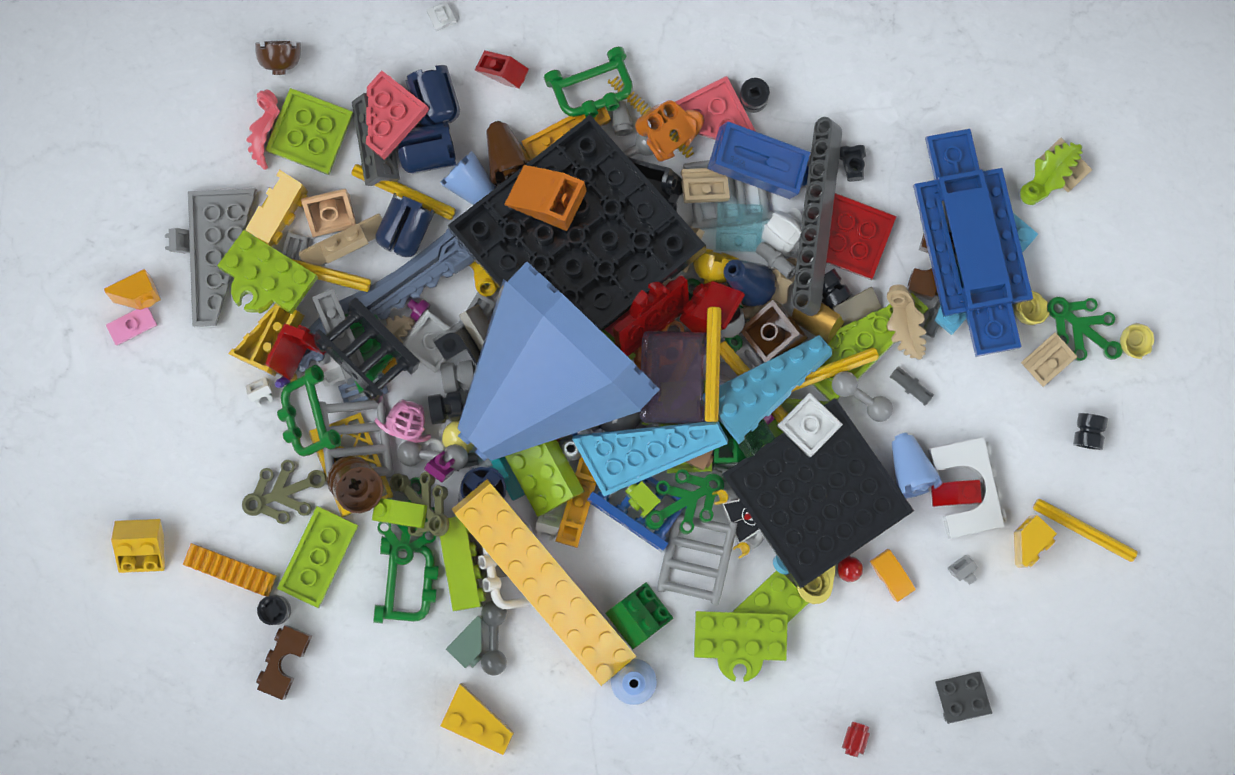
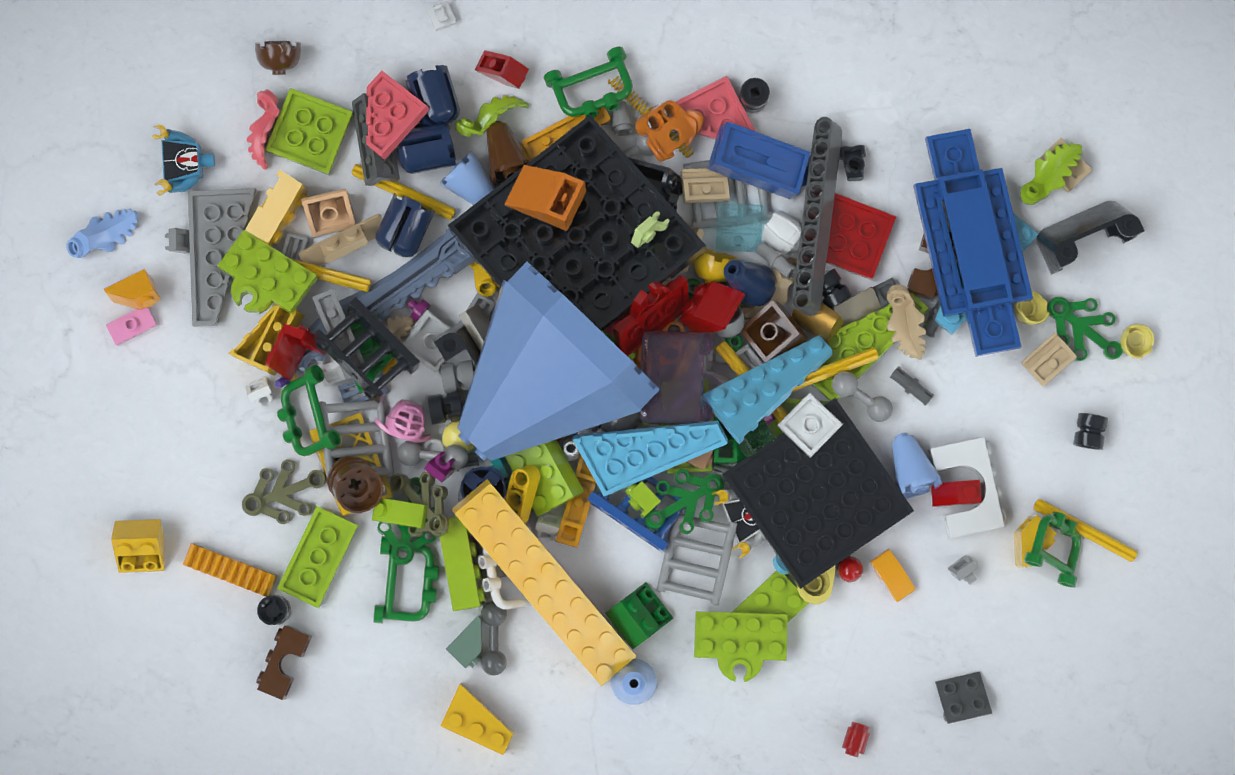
yellow axle [705,307,721,422] -> none
none -> light blue plant [67,208,138,258]
none -> torso [152,125,215,196]
none -> lime plant [455,95,529,137]
none -> yellow beam [505,465,540,524]
none -> yellowish green plate [631,212,669,248]
none -> dark grey tile [872,277,896,308]
none -> green bar [1024,512,1081,588]
none -> black windscreen [1036,201,1145,275]

